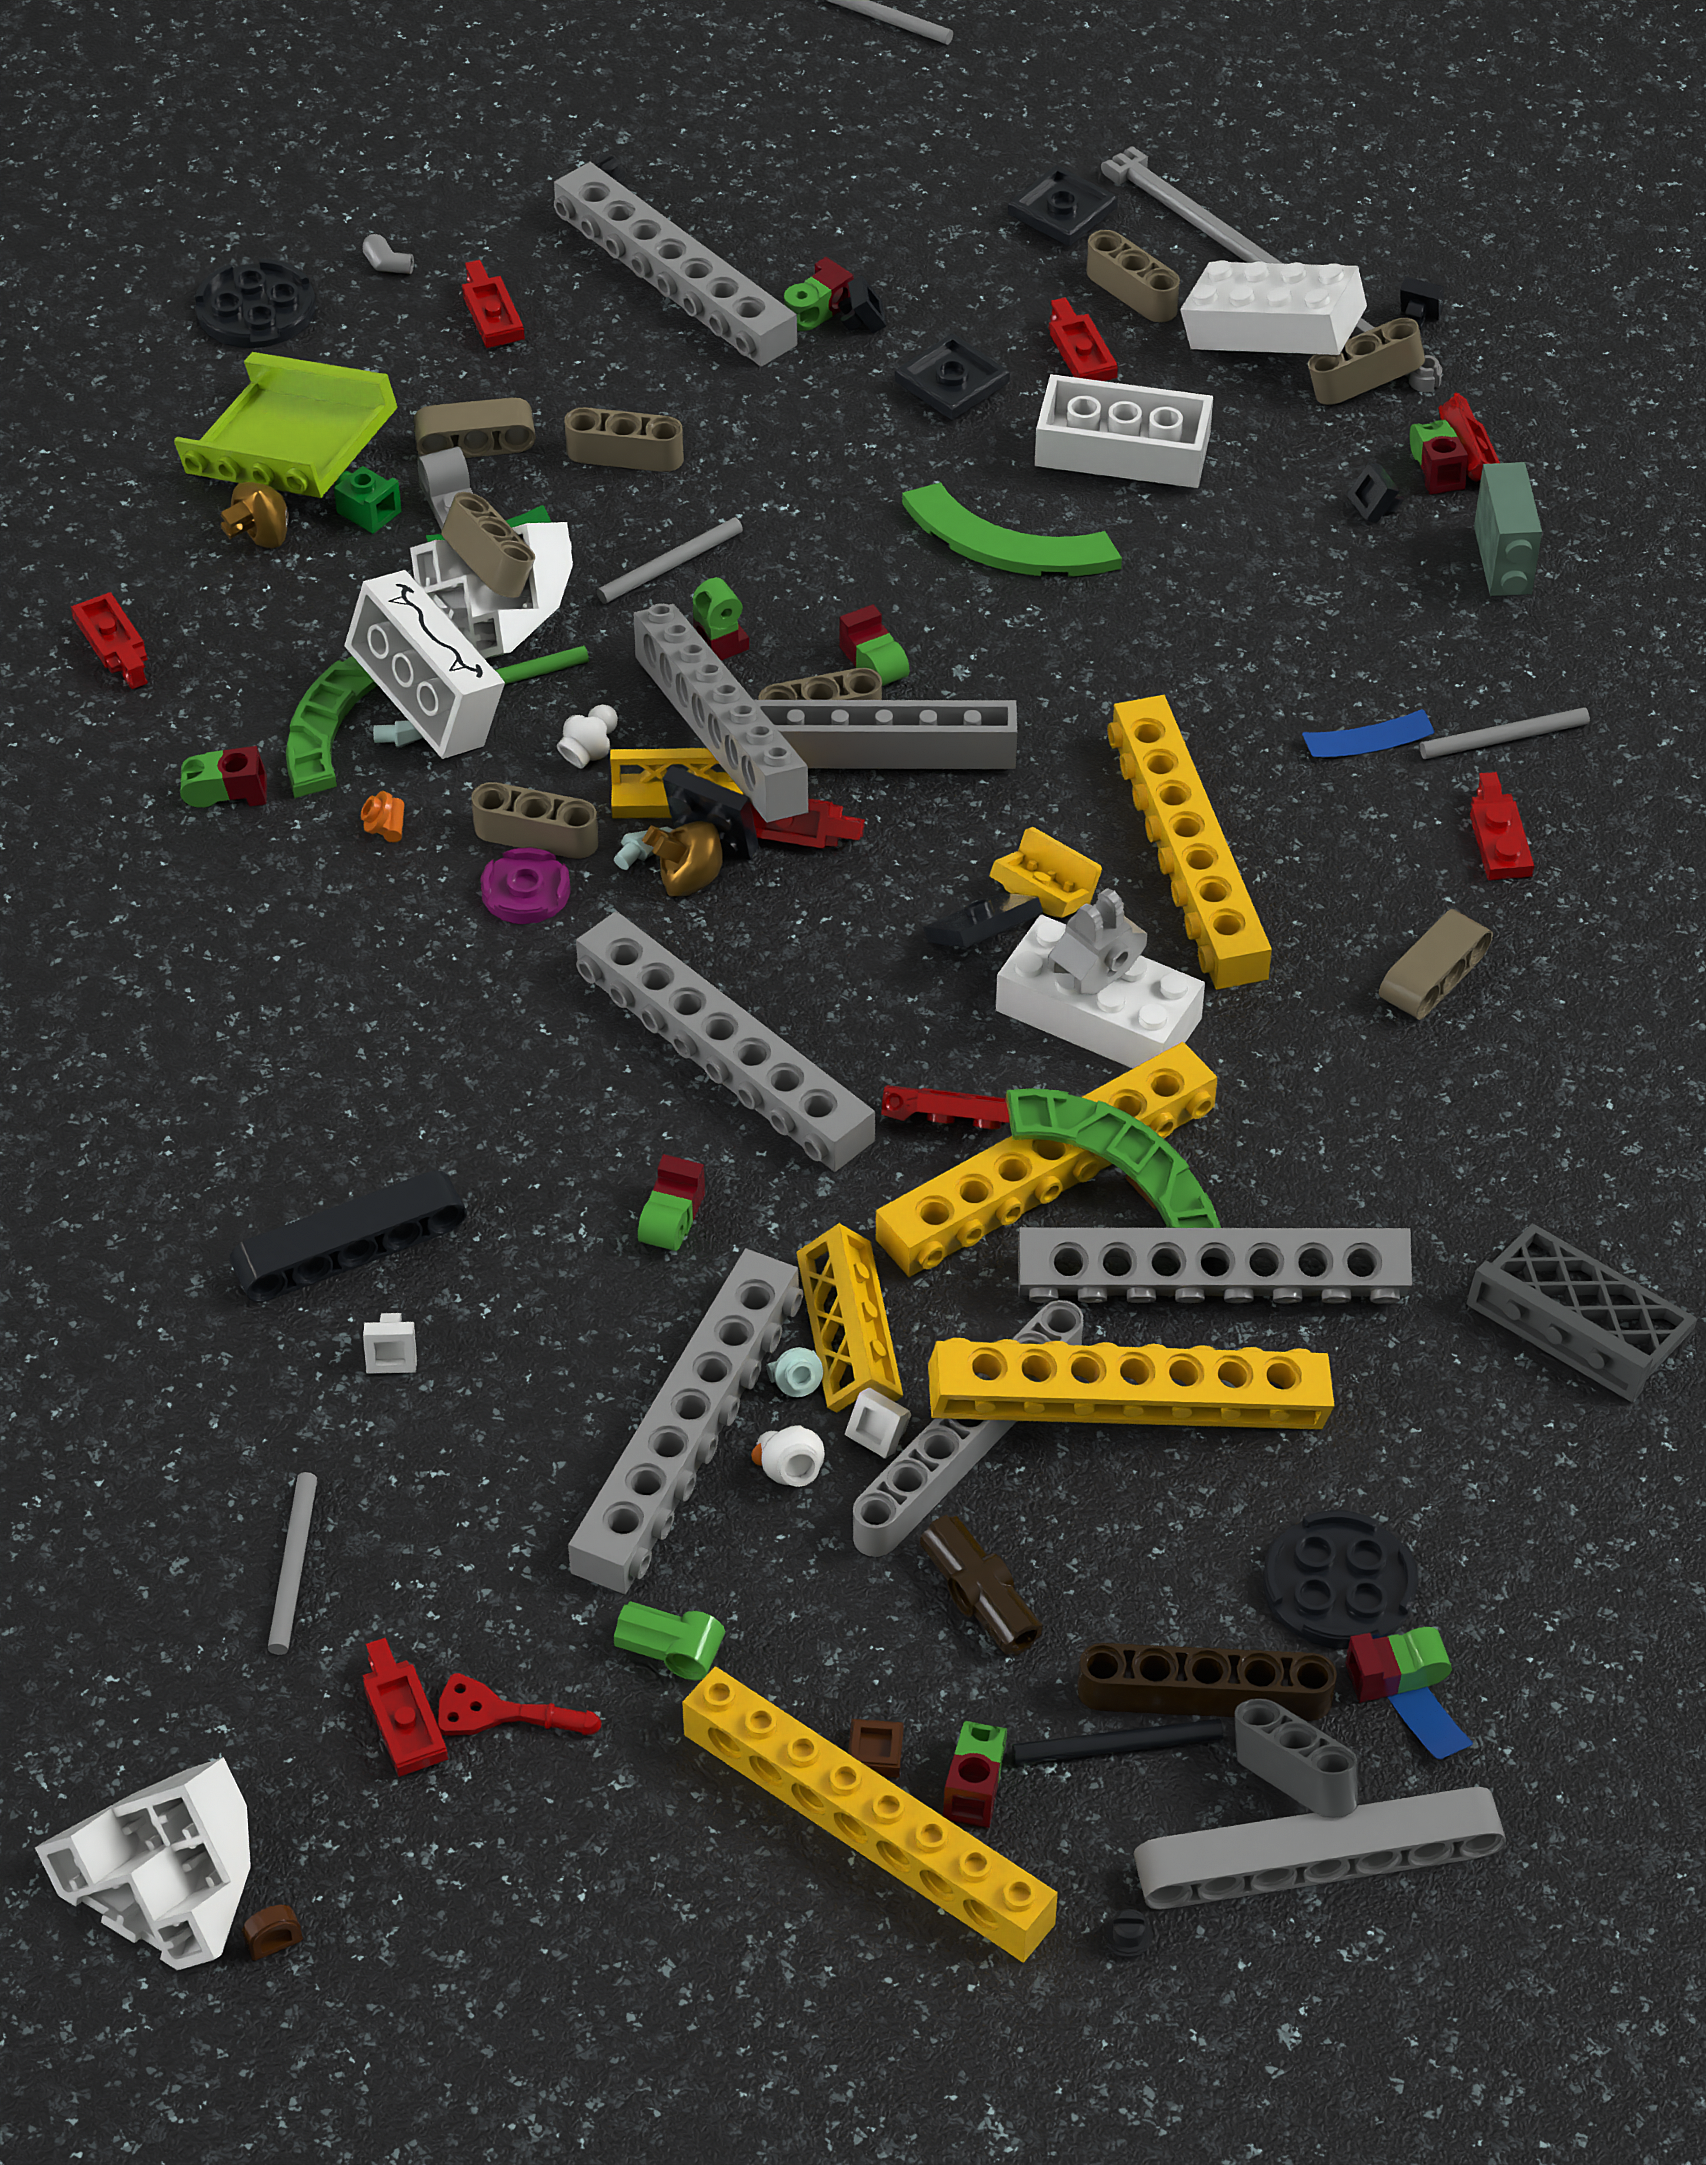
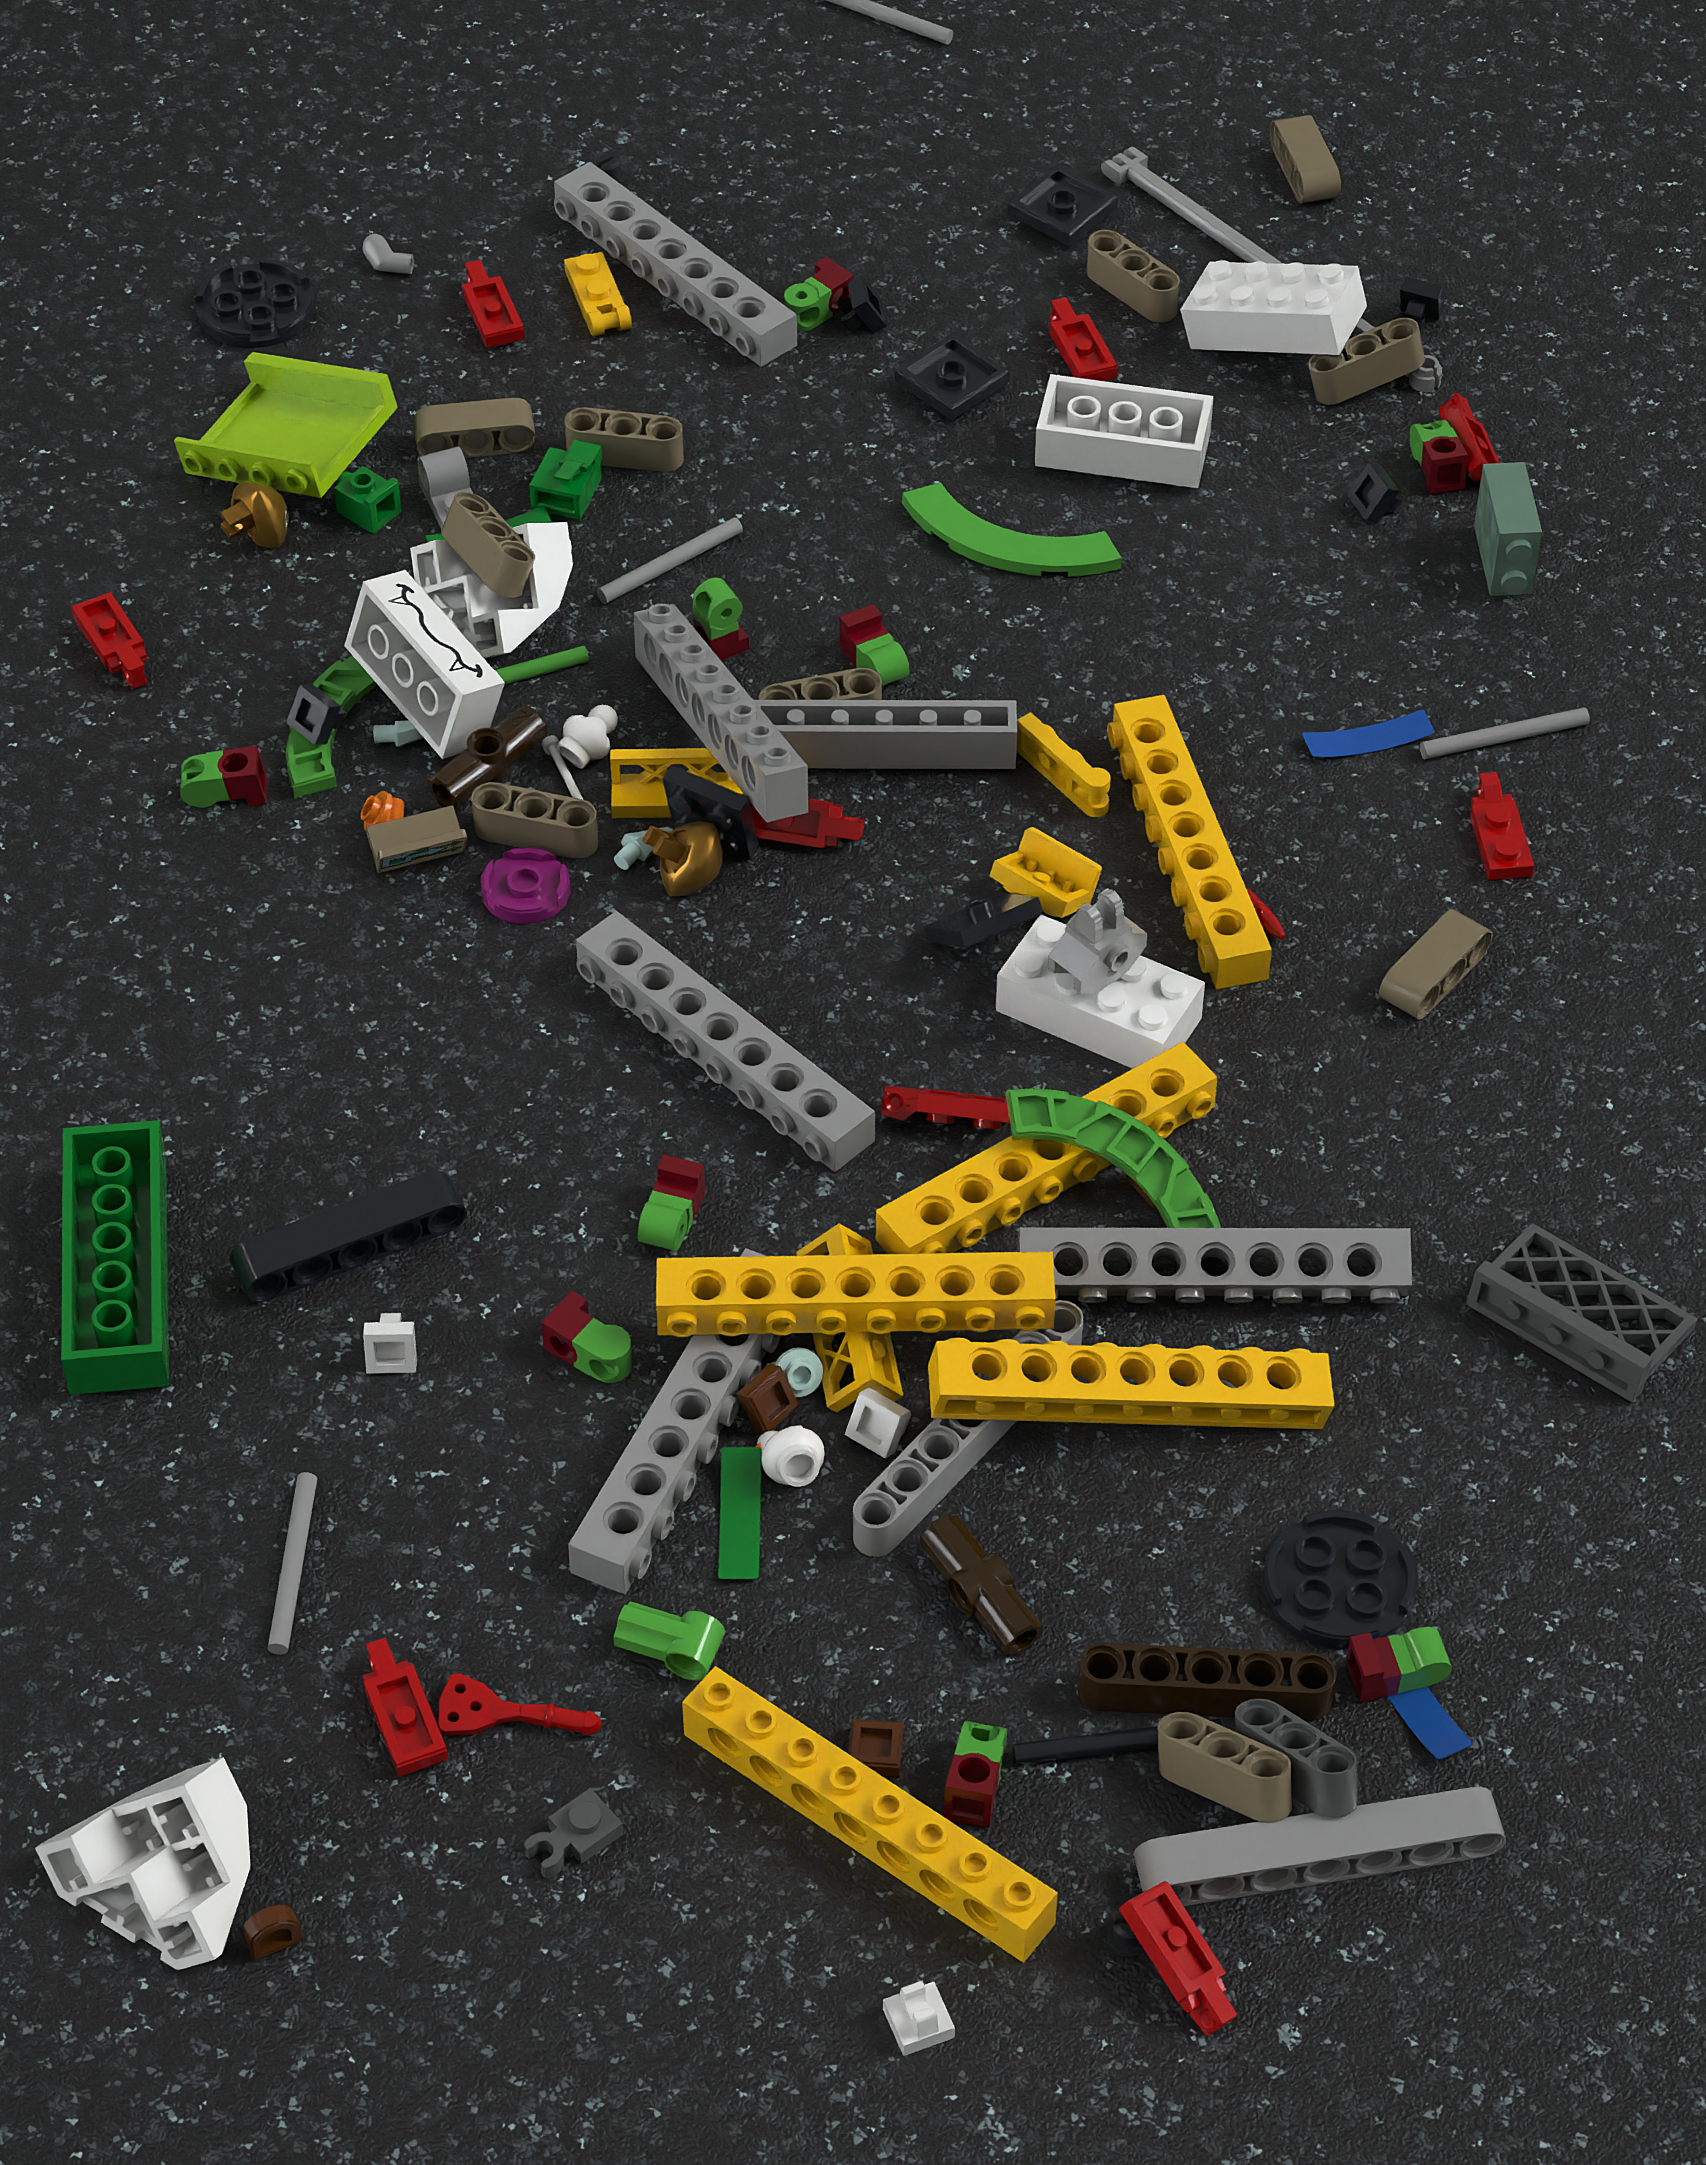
none -> green brick [61,1120,169,1395]
none -> black tile [286,684,346,745]
none -> dark tan panel [366,805,468,873]
none -> dark brown piece [428,705,547,808]
none -> dark grey plate [524,1788,624,1879]
none -> green piece [529,440,602,520]
none -> white piece [541,735,583,799]
none -> leg [541,1290,632,1383]
none -> yellow plate [564,252,632,336]
none -> yellow brick [656,1251,1056,1337]
none -> green sticker [718,1447,761,1579]
none -> reddish brown tile [736,1363,799,1434]
none -> white tile [883,1981,955,2056]
none -> yellow plate [1016,712,1111,817]
none -> red hinge [1118,1881,1237,2036]
none -> dark tan beam [1157,1712,1292,1822]
none -> red helmet [1247,889,1285,940]
none -> dark tan beam [1270,115,1341,203]

